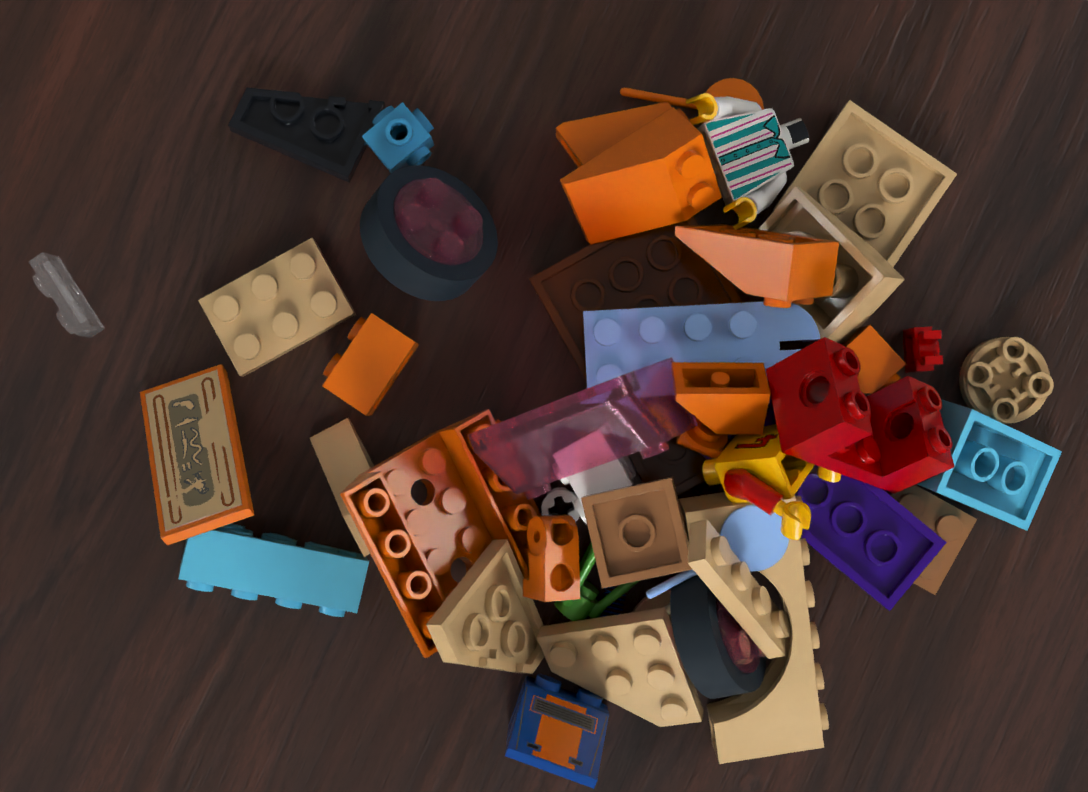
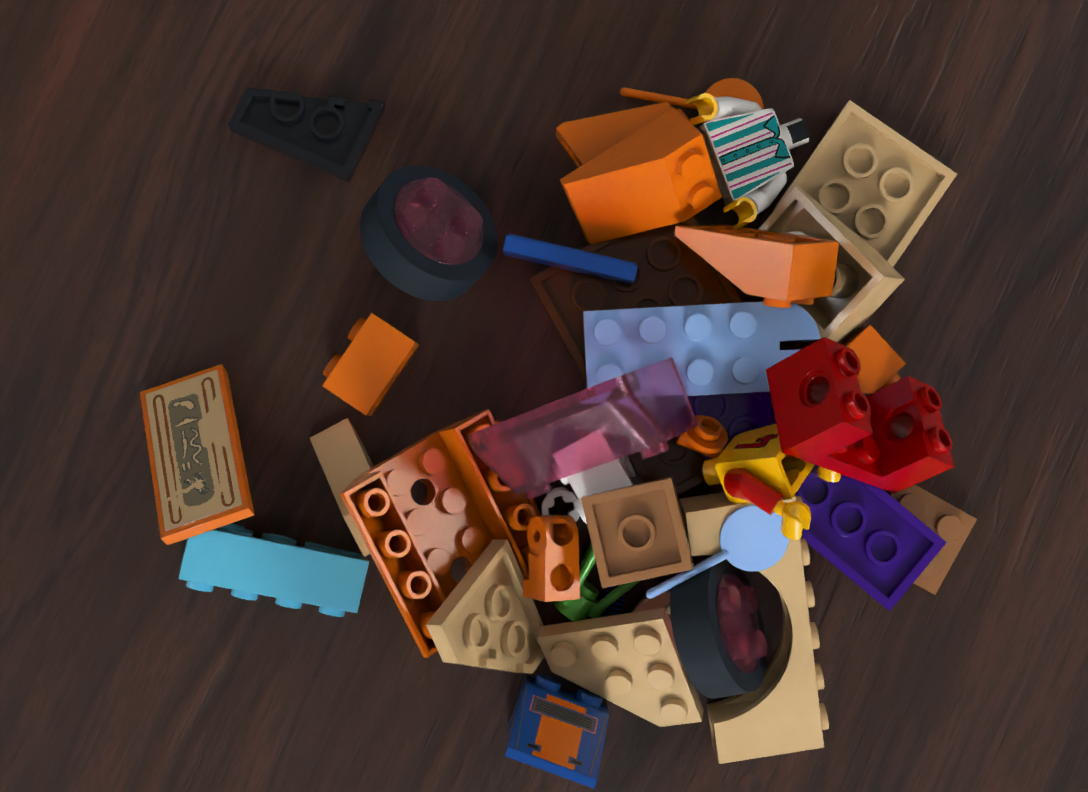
clear plate [28,252,105,338] -> none
tan plate [198,238,356,377] -> none
dark azure brick [362,102,434,173] -> none
orange slope [671,362,770,435] -> none
tan plate [687,519,790,659] -> none
red plate [903,326,943,373] -> none
medium azure slope [917,399,1062,531] -> none
tan tile [959,337,1054,424] -> none
none -> blue tile [503,234,638,285]

